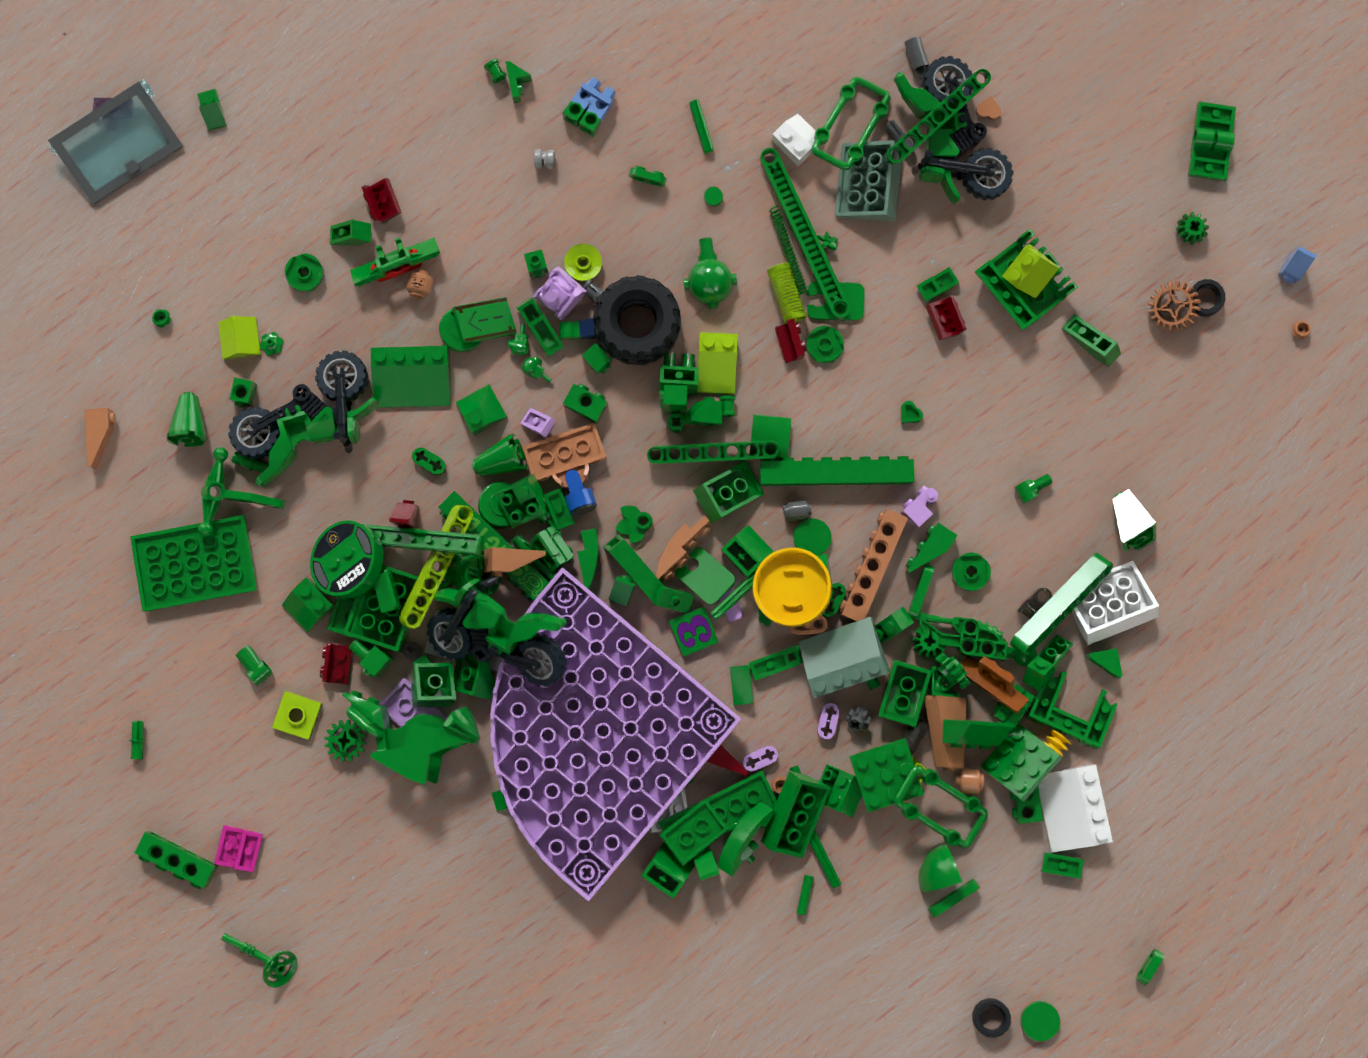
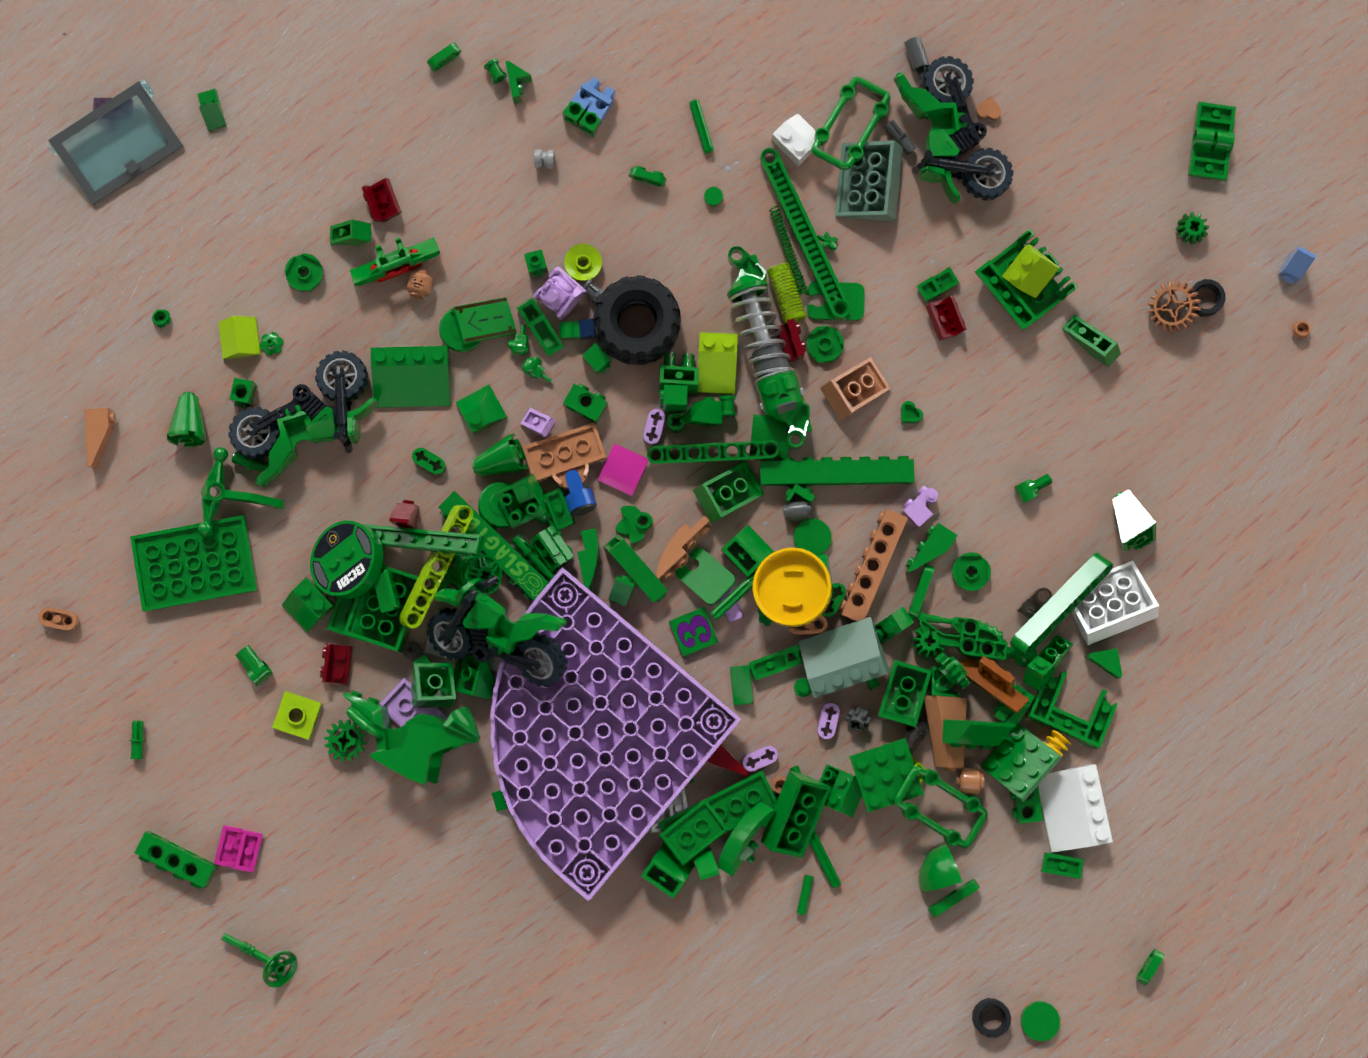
green brick [349,640,395,677] -> none
nougat slope [484,547,546,577] -> none
green plate [653,586,695,613] -> none
green piece [683,237,737,309] -> none
green beam [885,69,991,165] -> none
none -> nougat plate [38,607,79,631]
none -> green beam [427,43,461,71]
none -> dark pink slope [598,444,649,496]
none -> lavender beam [643,409,665,445]
none -> piece [727,246,813,450]
none -> green bracket [784,484,815,504]
none -> green plate [794,678,812,697]
none -> nougat slope [820,357,891,420]

